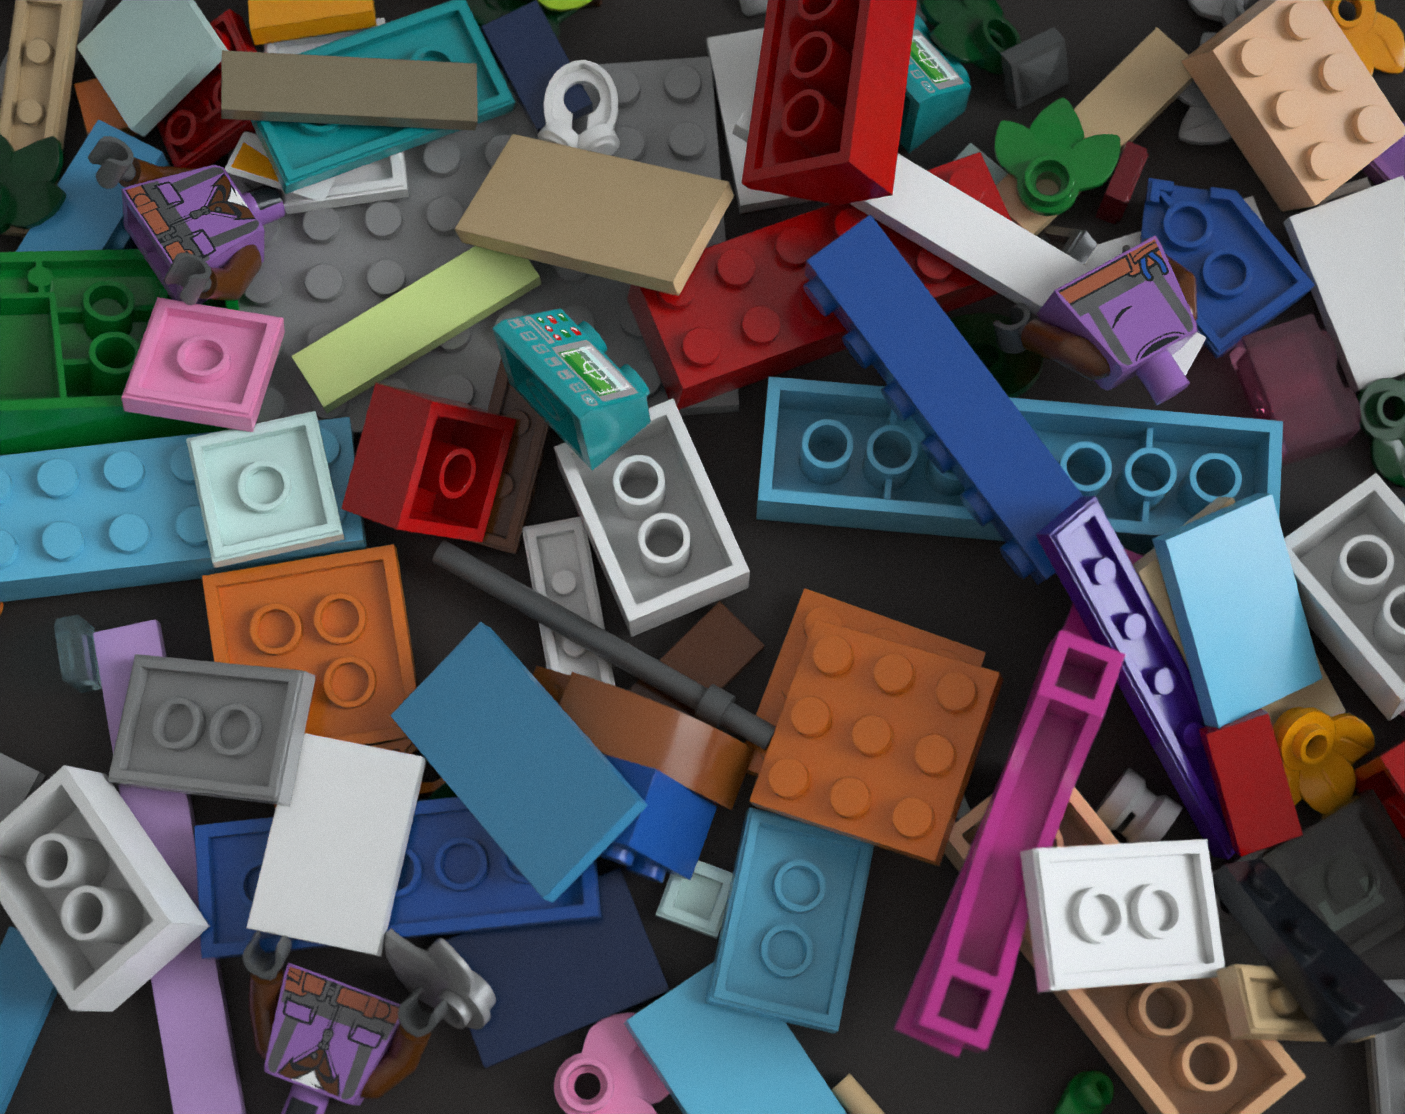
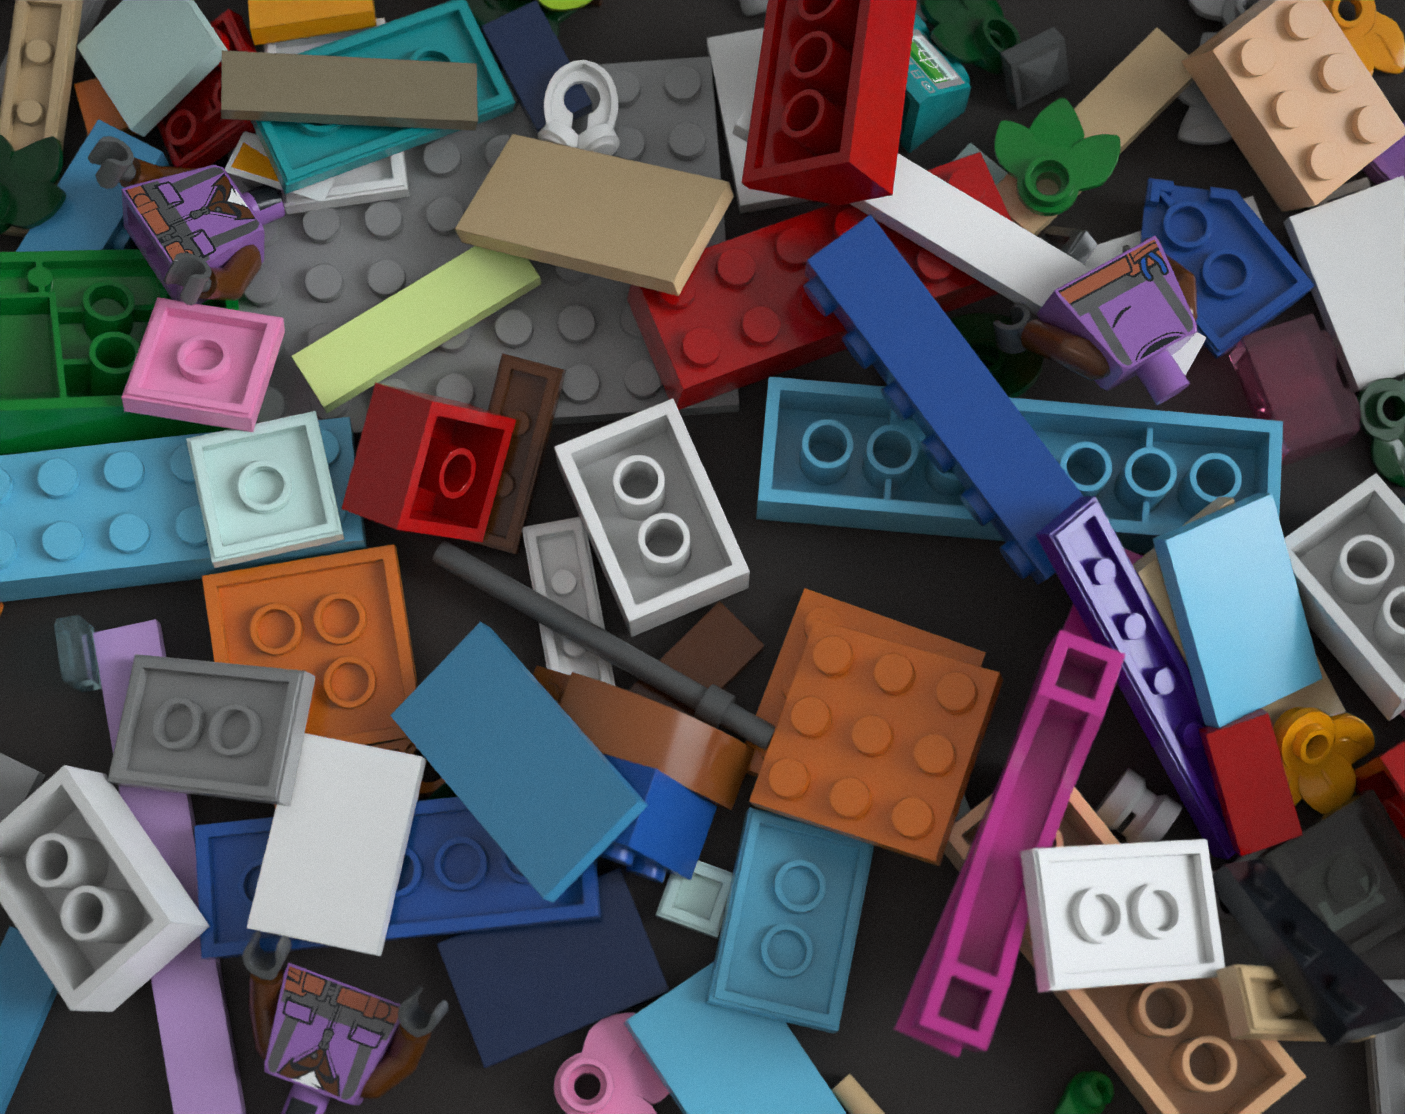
light grey plate [384,928,496,1030] -> none
teal slope [492,308,651,471] -> none
dark red tile [1095,141,1149,225] -> none

